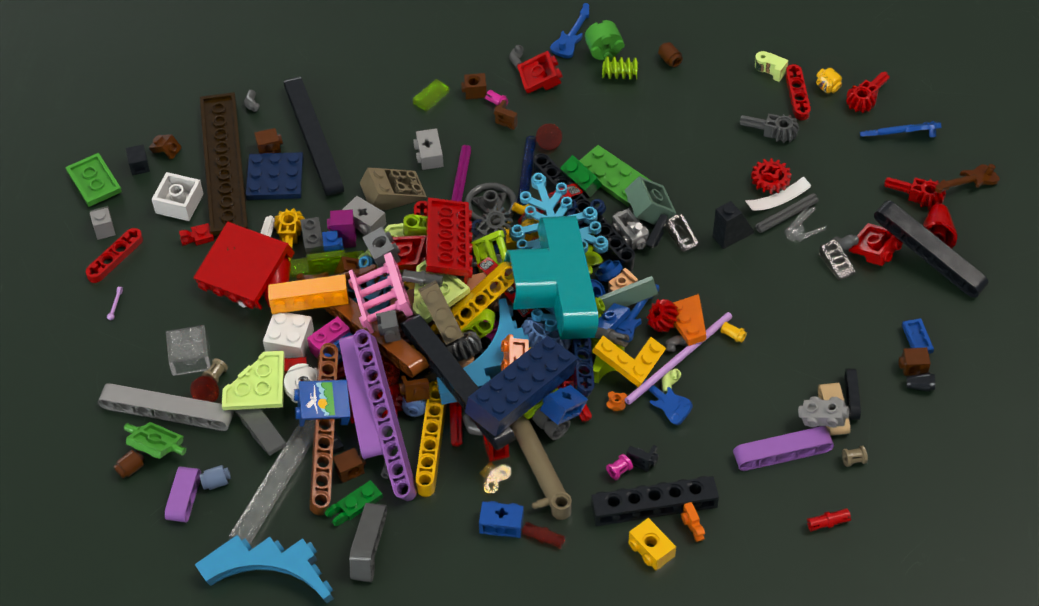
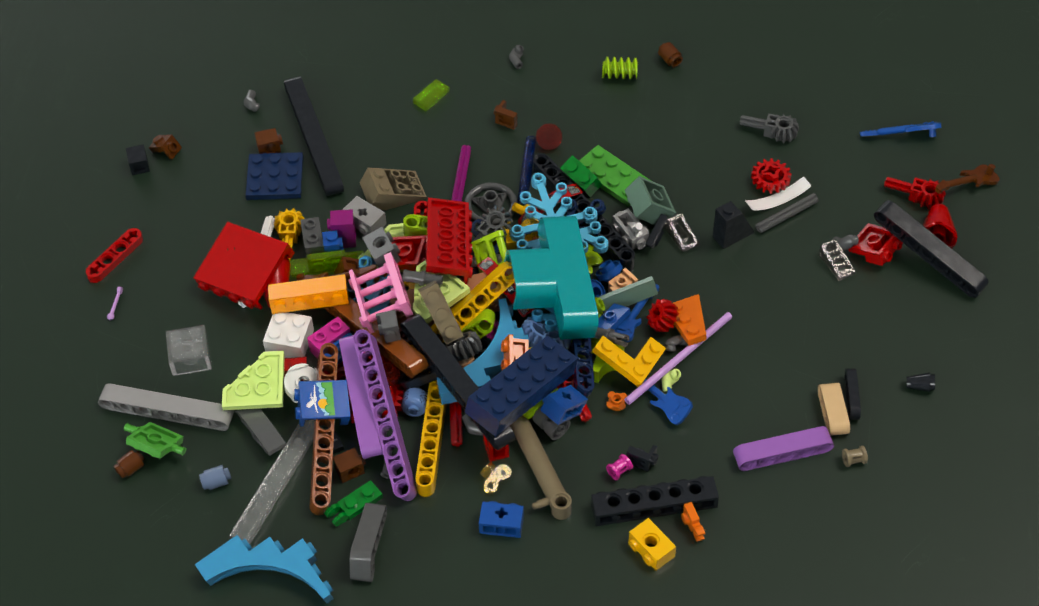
bright green plate [65,153,122,207] -> none
light grey slope [90,206,116,240] -> none
white brick [152,172,204,221] -> none
medium lavender beam [165,466,201,523] -> none
red plate [179,223,214,246] -> none
clear red plate [190,376,219,402] -> none
dark brown plate [200,92,248,236] -> none
dark tan bush [202,358,228,384] -> none
reddish brown bracket [398,376,430,403] -> none
light grey brick [413,128,444,170] -> none
reddish brown brick [461,73,487,99] -> none
dark pink pin [485,90,508,106] -> none
red plate [517,51,563,94] -> none
clear red pin [522,521,566,549] -> none
blue piece [550,3,589,58] -> none
bright green brick [585,20,625,61] -> none
yellow pin [721,322,747,343] -> none
yellowish green leg [755,51,788,82] -> none
red beam [785,64,811,120] -> none
clear plant [785,207,826,242] -> none
light grey brick [798,397,849,428] -> none
red pin [807,508,851,532] -> none
yellow head [816,68,843,94] -> none
red gear [846,72,890,113] -> none
reddish brown brick [899,347,931,376] -> none
blue plate [902,318,934,354] -> none

